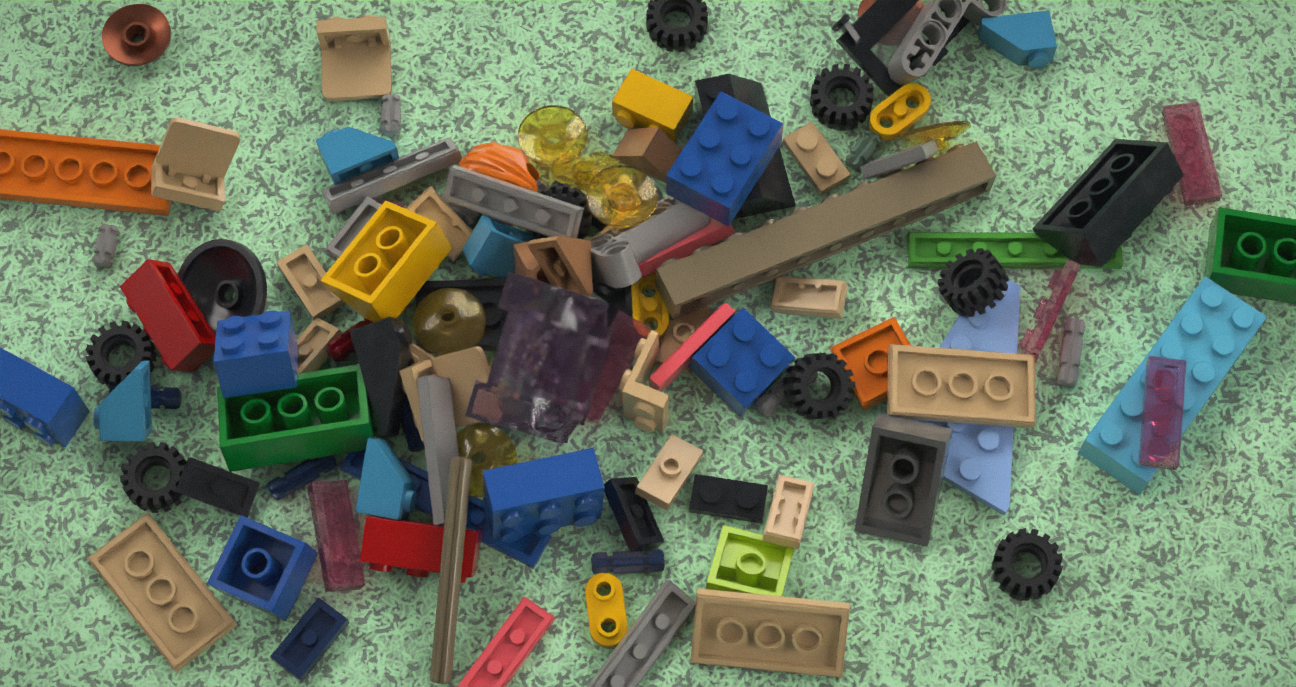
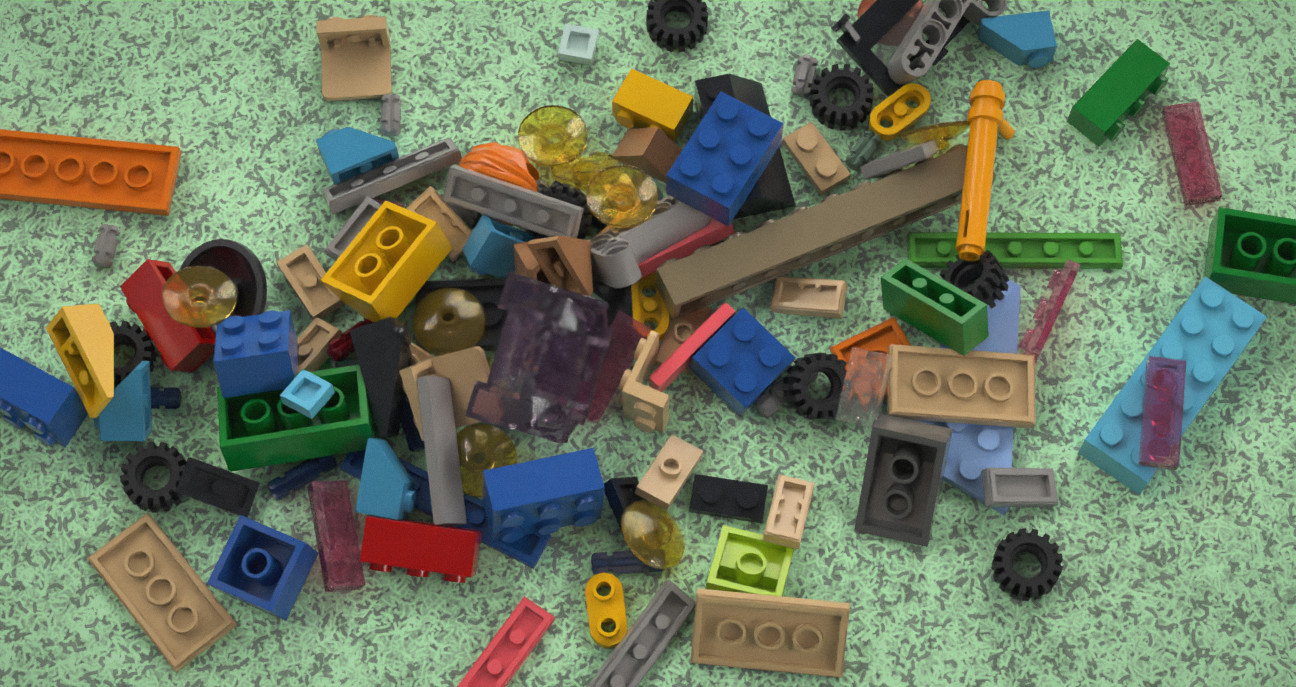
copper dish [102,4,171,66] -> none
tan bracket [151,117,240,212] -> none
dark blue plate [270,597,349,682] -> none
dark tan axle [430,457,472,684] -> none
black slope [1032,139,1184,267] -> none
light grey axle [1057,318,1085,388] -> none
none -> yellow slope [46,303,114,418]
none -> clear yellow dish [162,266,237,328]
none -> medium azure plate [280,369,335,419]
none -> light aqua plate [558,24,599,66]
none -> clear yellow dish [621,501,685,569]
none -> light grey piece [791,55,818,98]
none -> clear brick [835,347,893,429]
none -> green brick [881,258,989,356]
none -> light orange cylinder [956,80,1015,261]
none -> light grey tile [981,468,1058,508]
none -> green brick [1067,39,1170,147]

